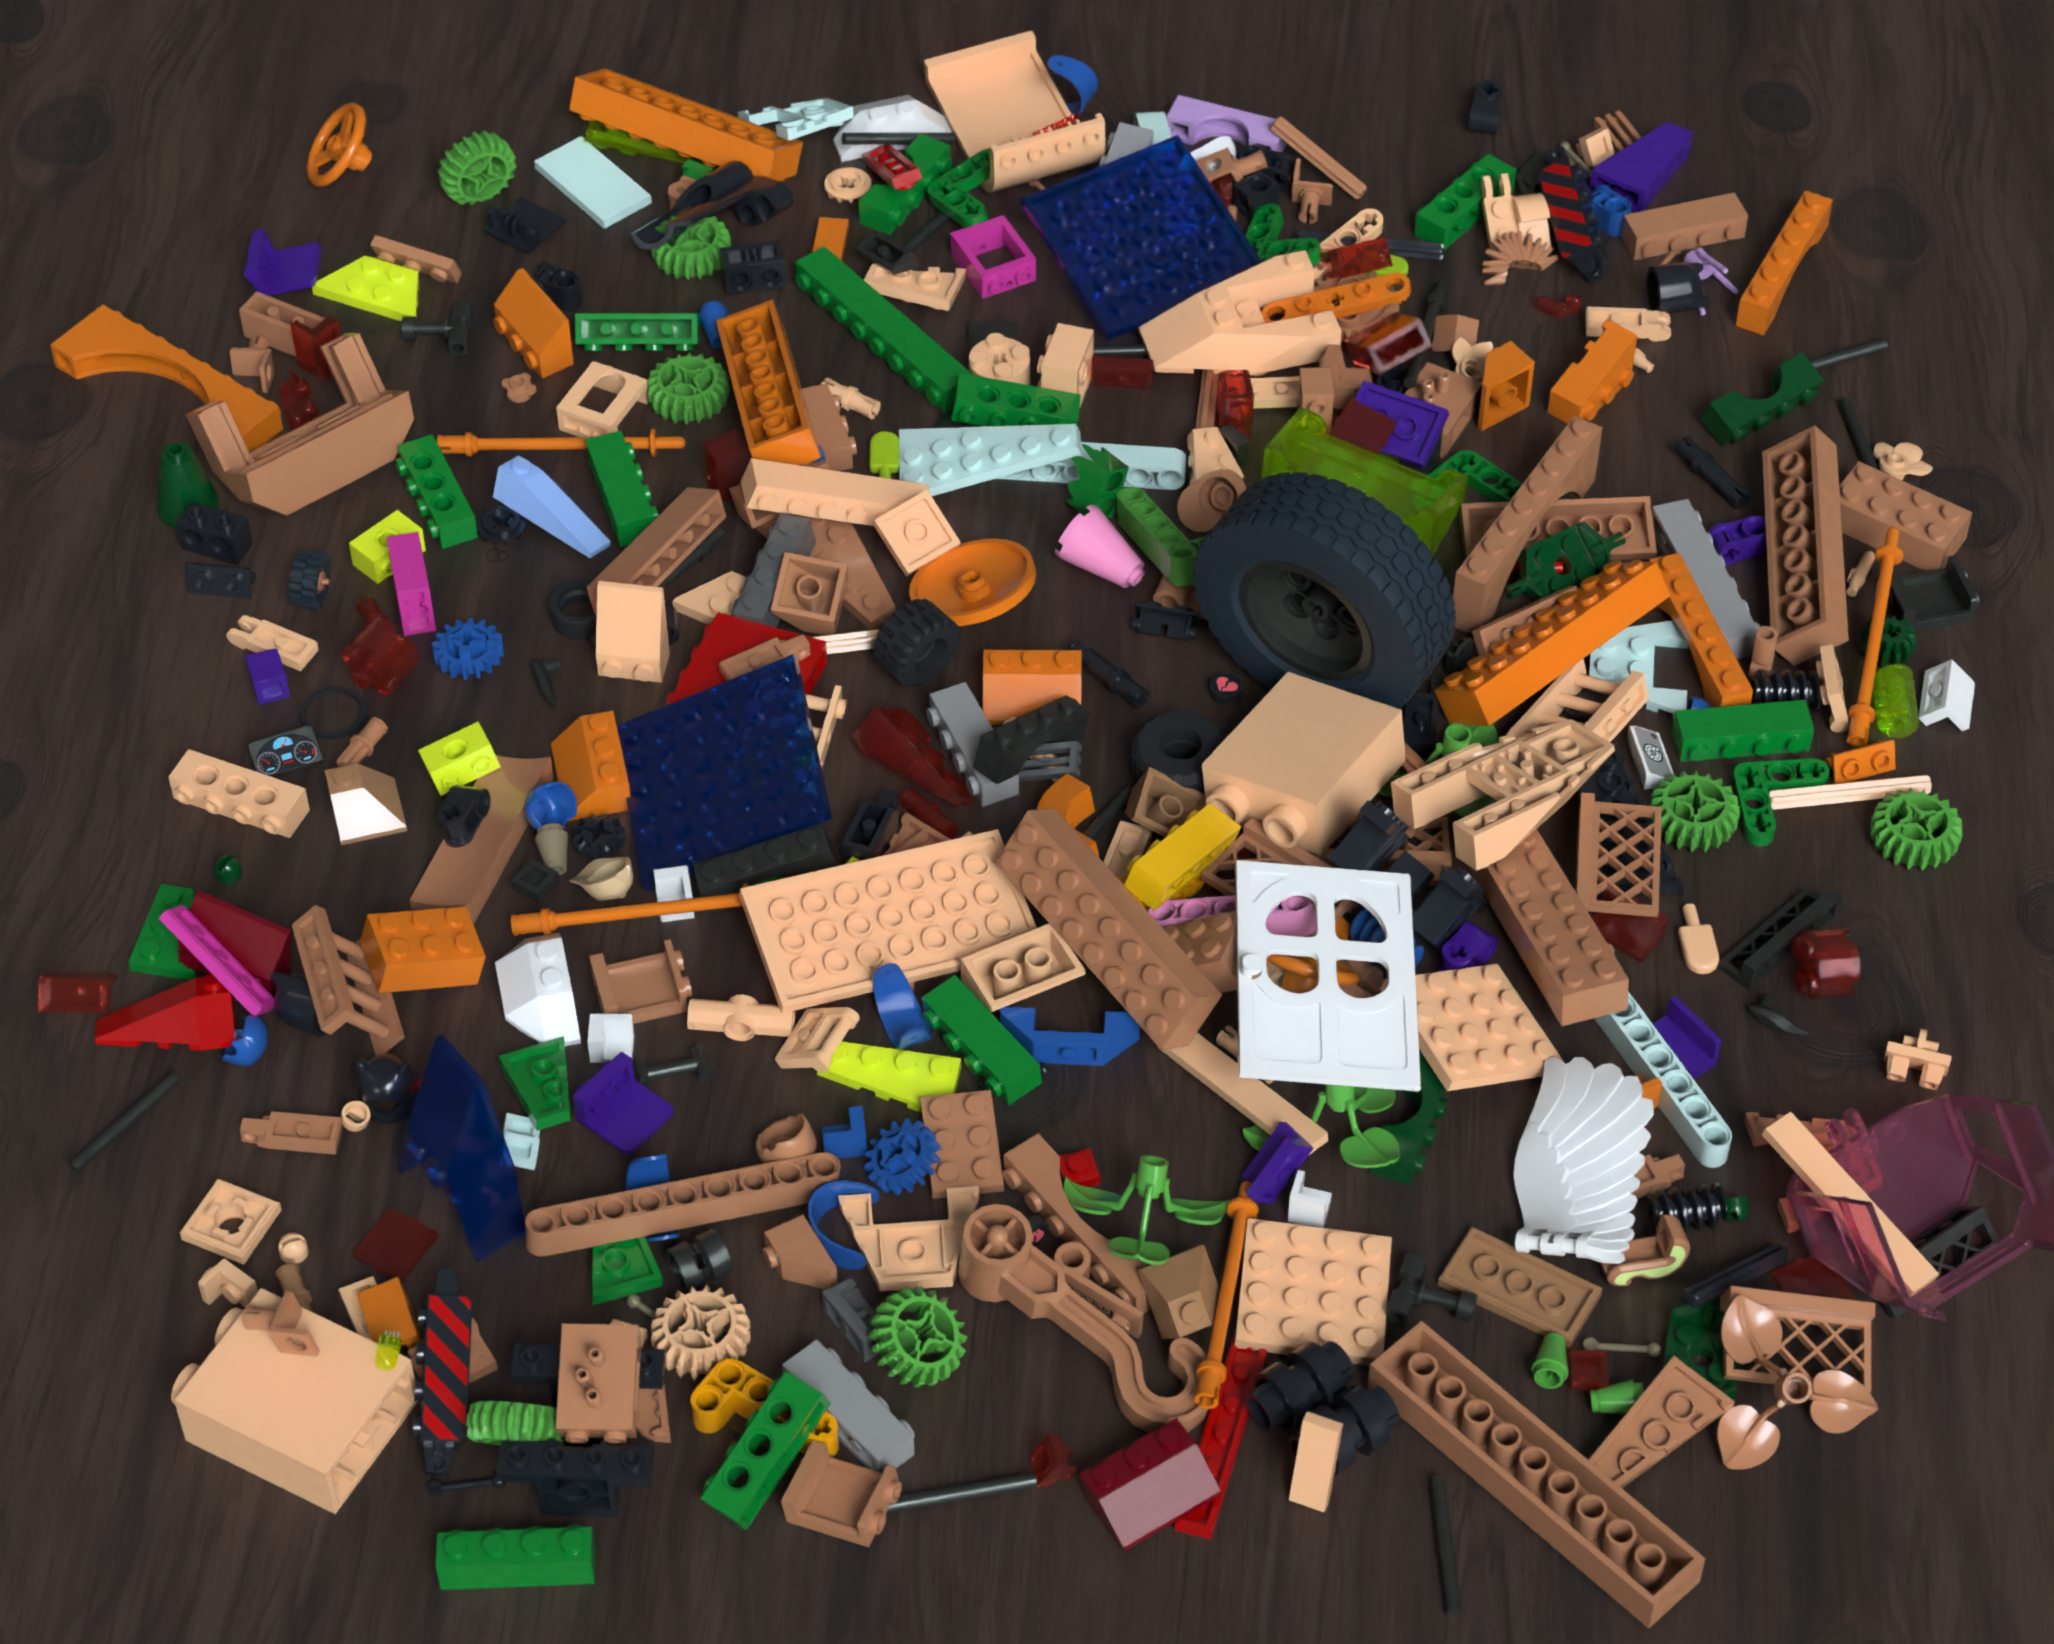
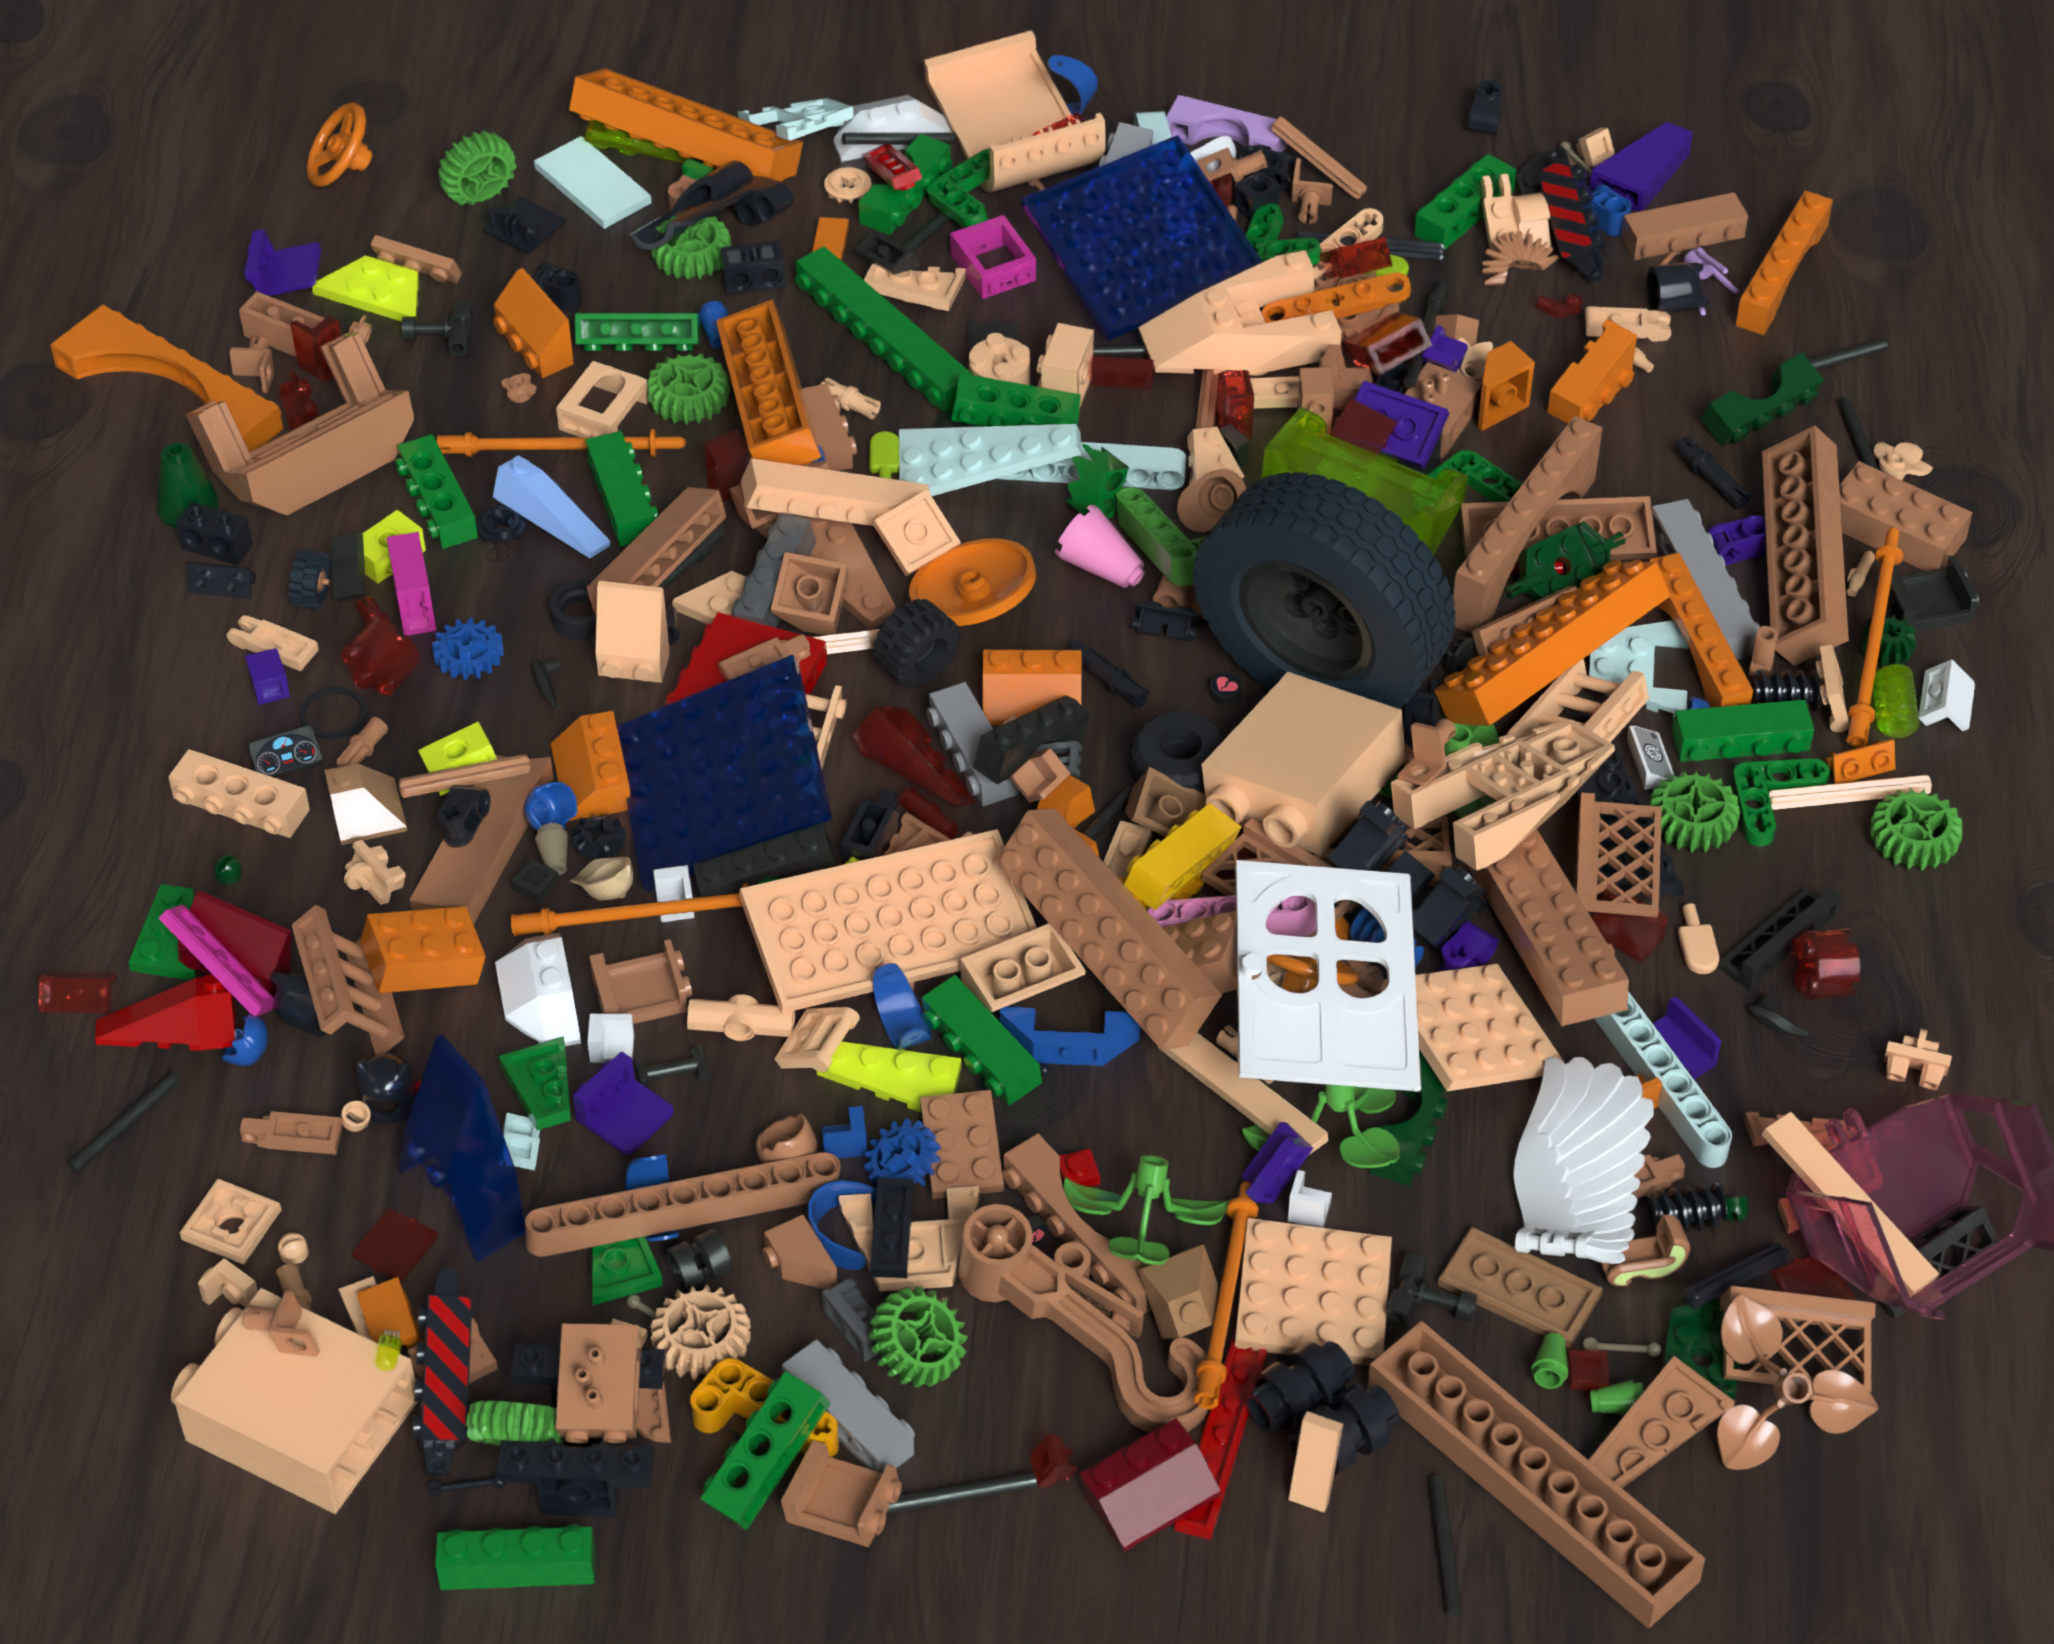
nougat tile [1593,111,1642,154] -> none
none -> pearl dark grey tile [330,532,366,602]
none -> light nougat hips [344,840,406,905]
none -> nougat plate [348,315,373,345]
none -> nougat axle [399,754,531,798]
none -> black plate [870,1178,914,1278]
none -> nougat panel [1010,748,1070,802]
none -> nougat bracket [1398,719,1456,786]
none -> dark purple panel [1422,325,1468,373]

